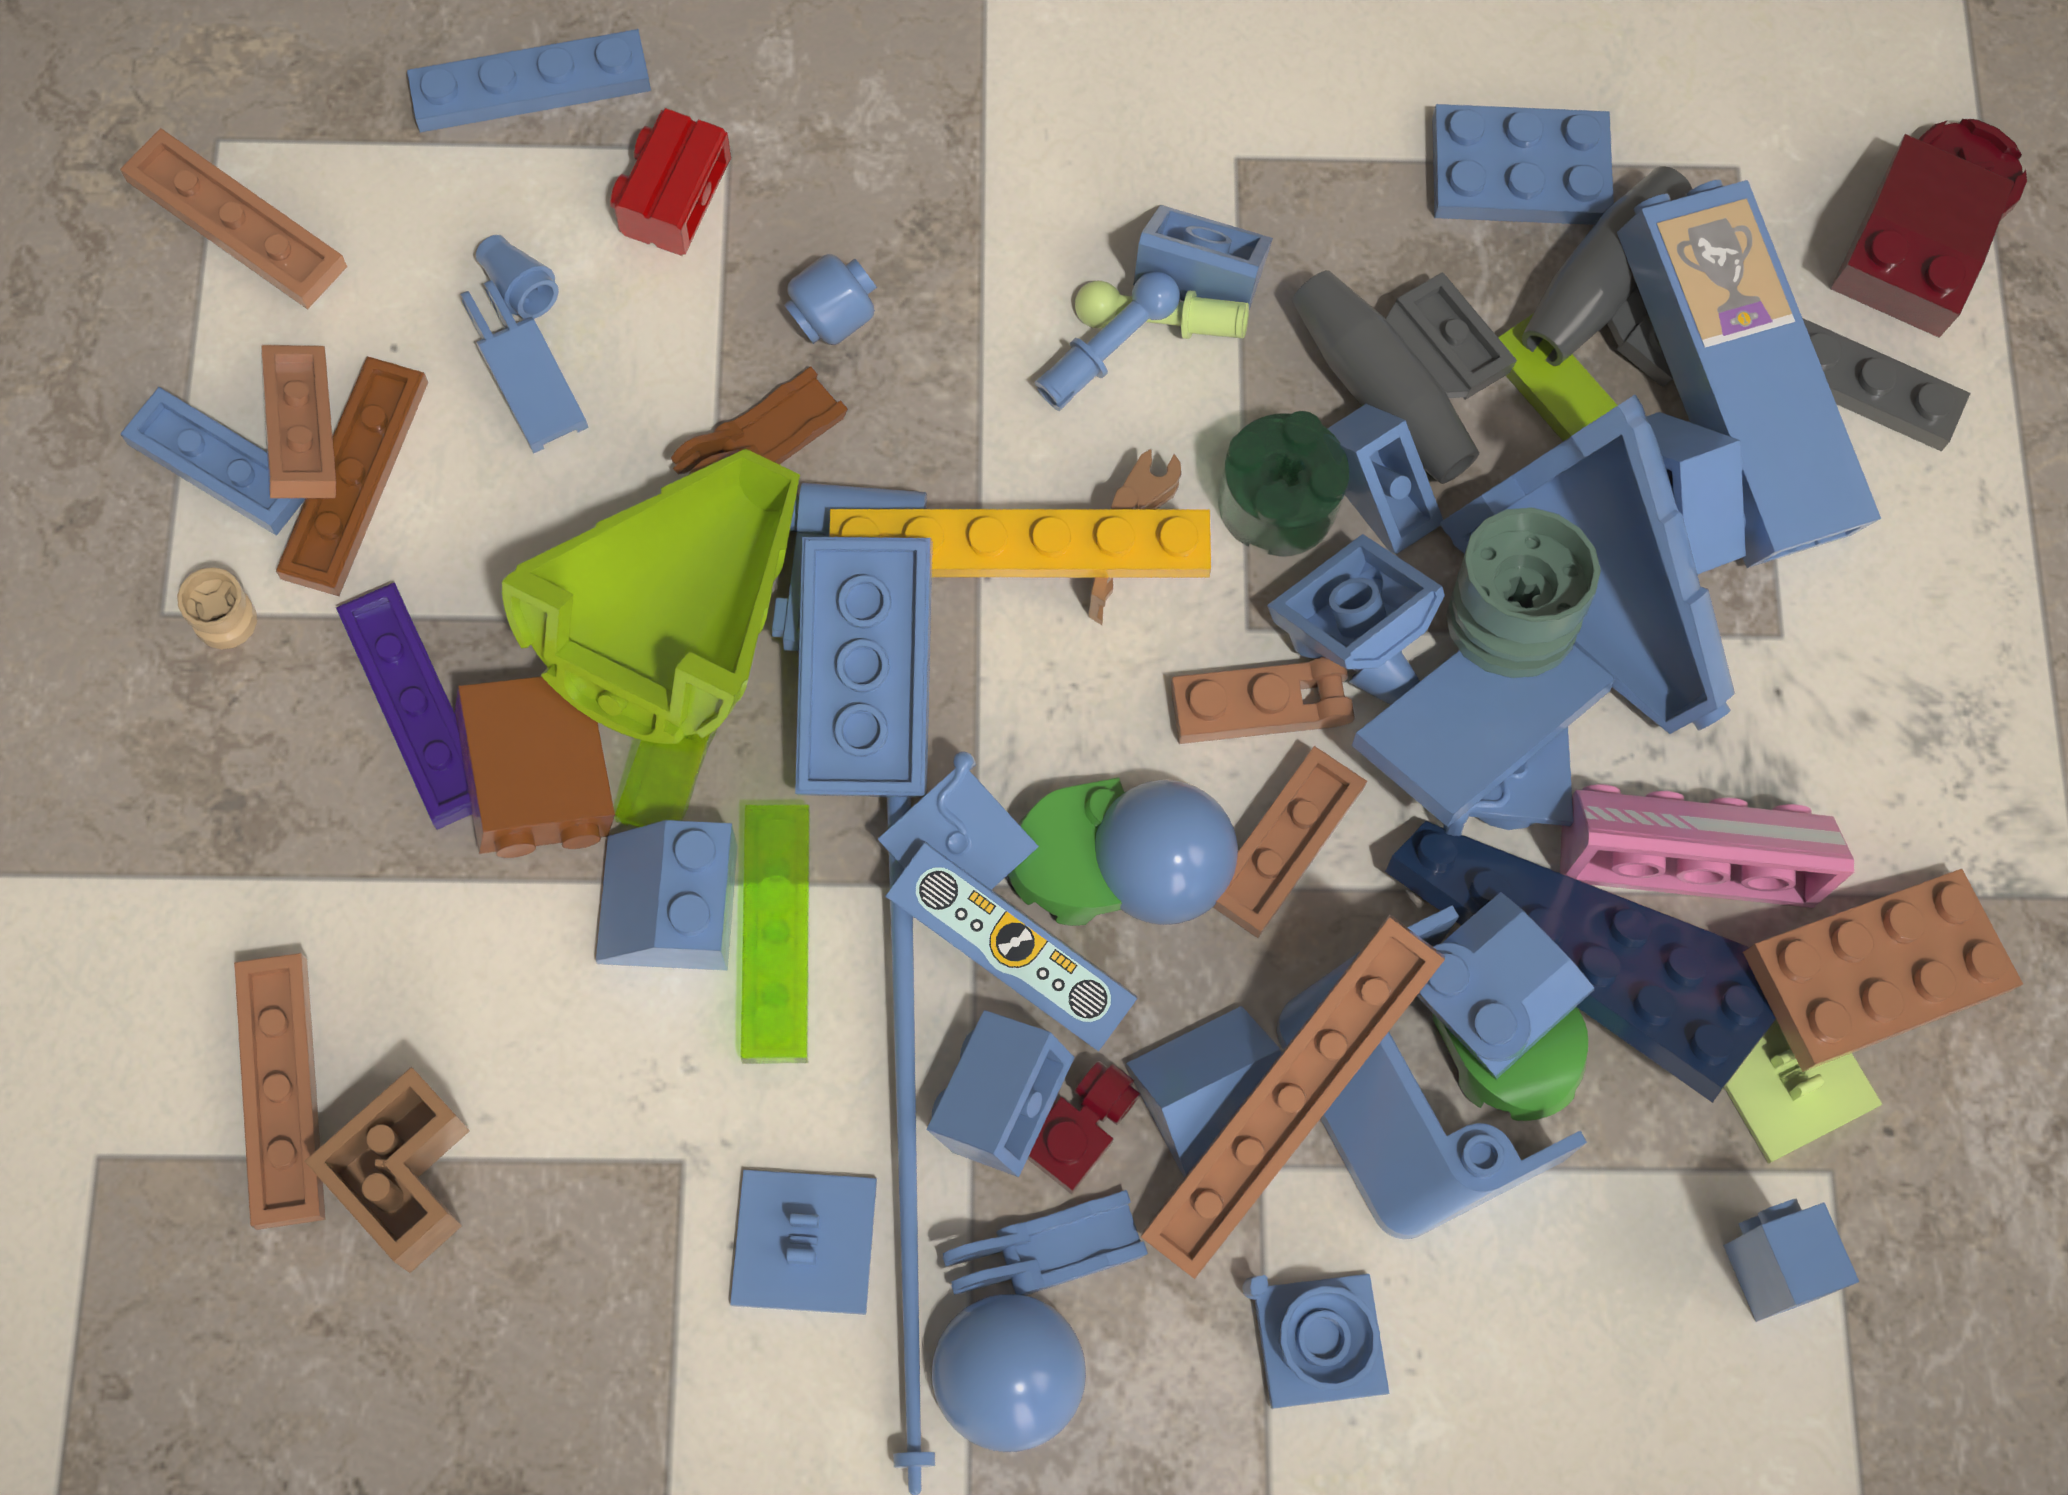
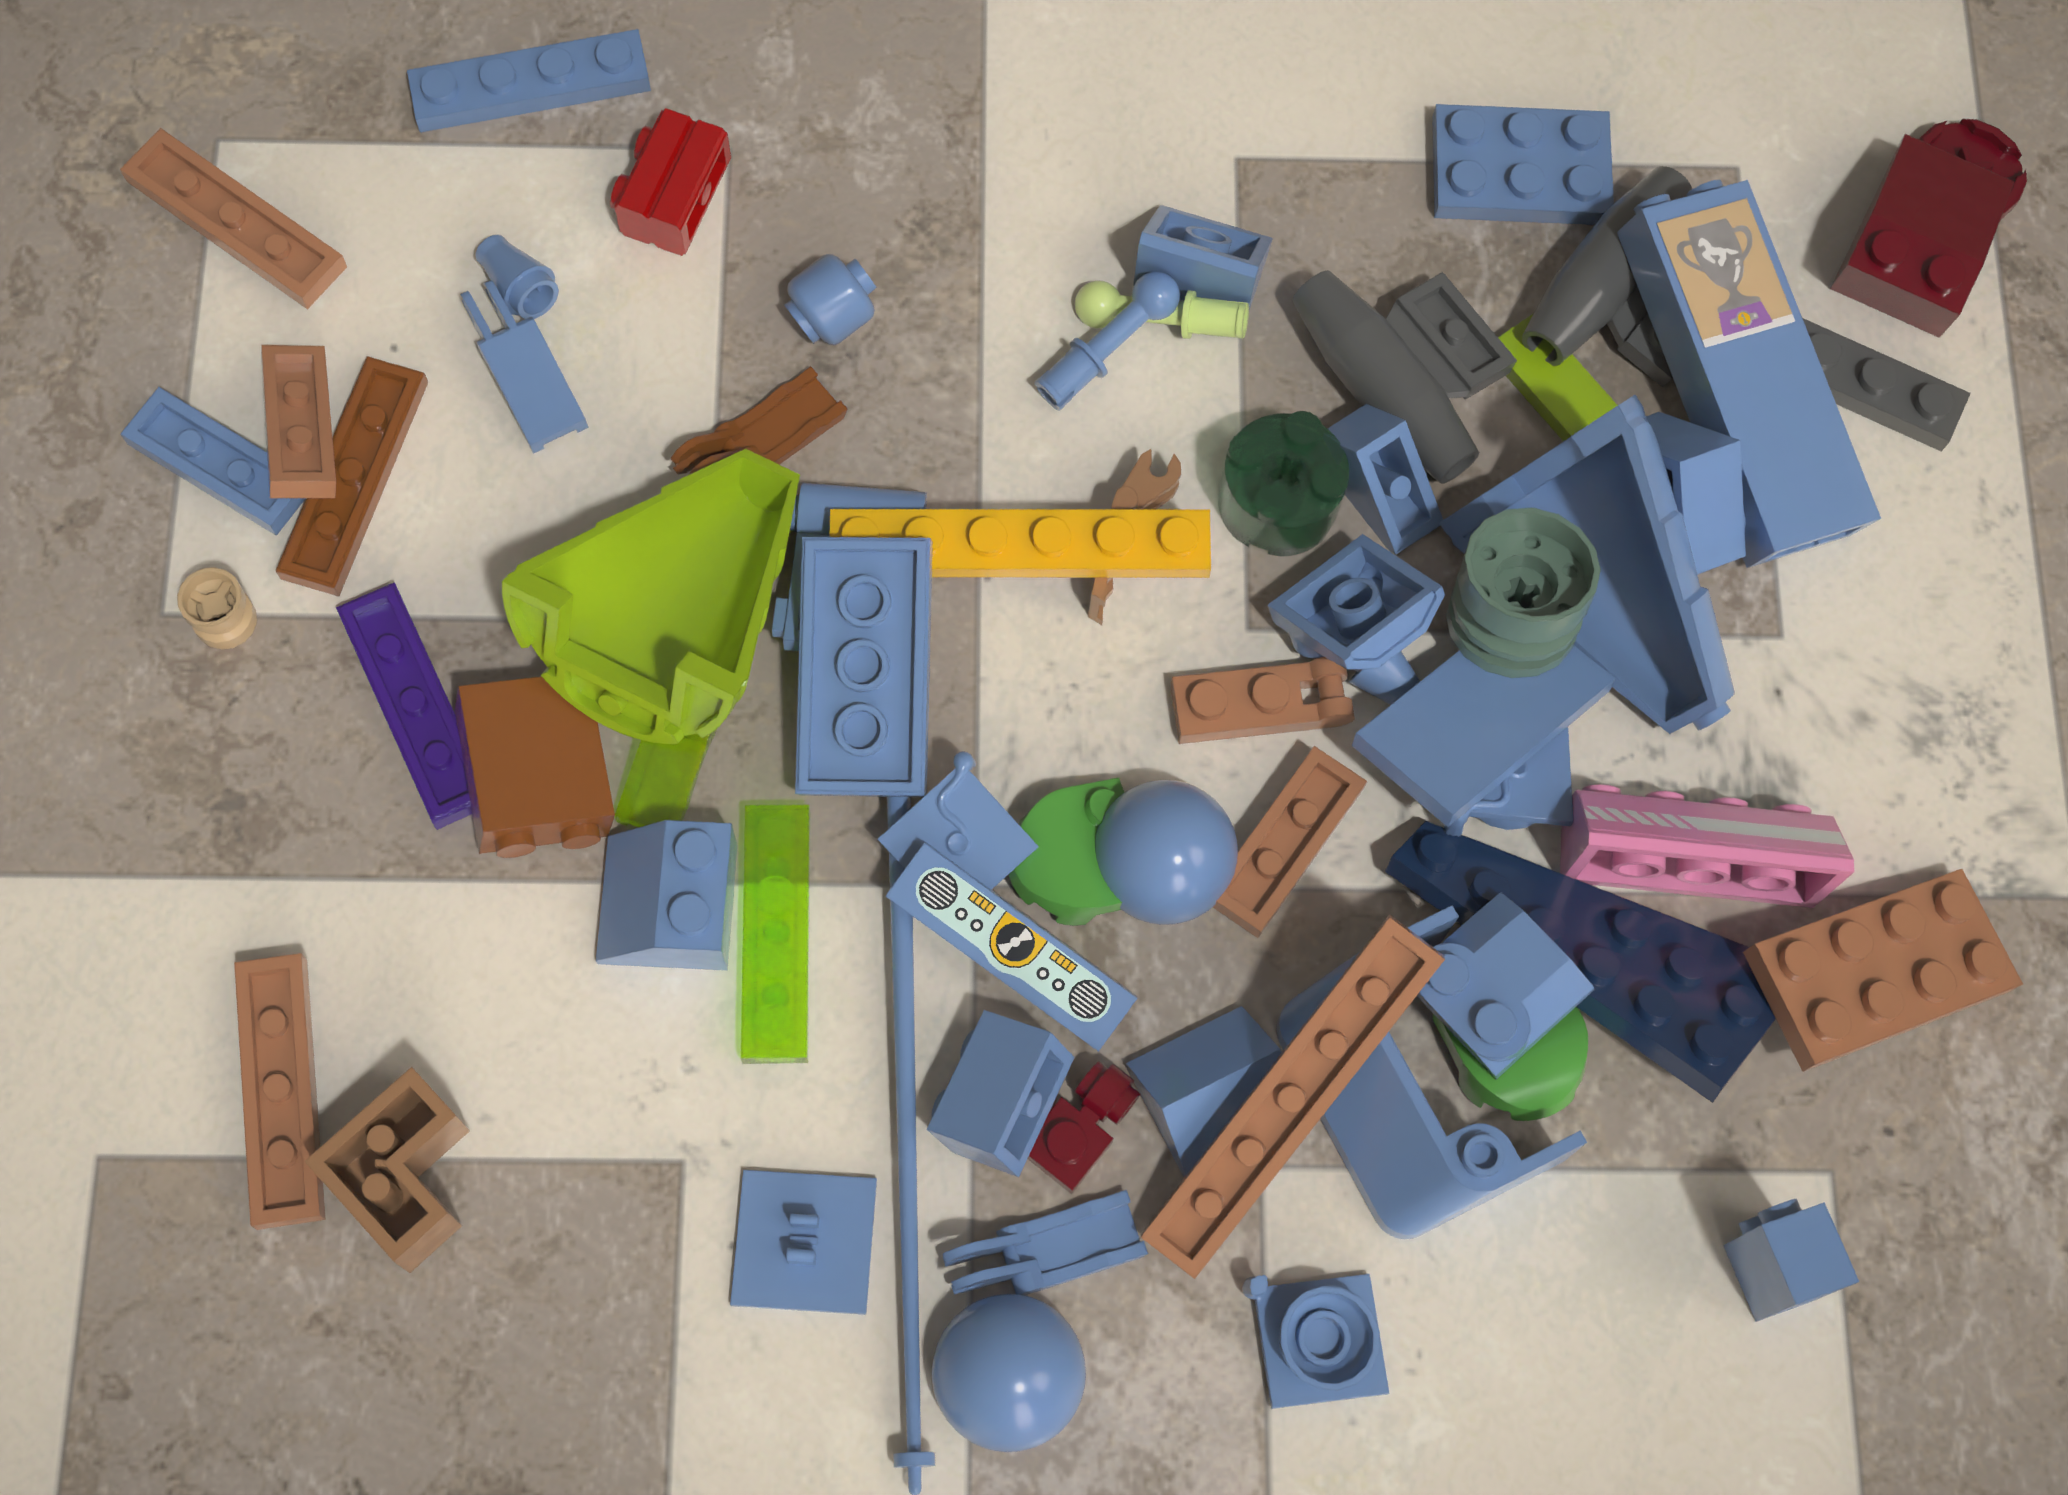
yellowish green piece [1724,1020,1883,1164] -> none

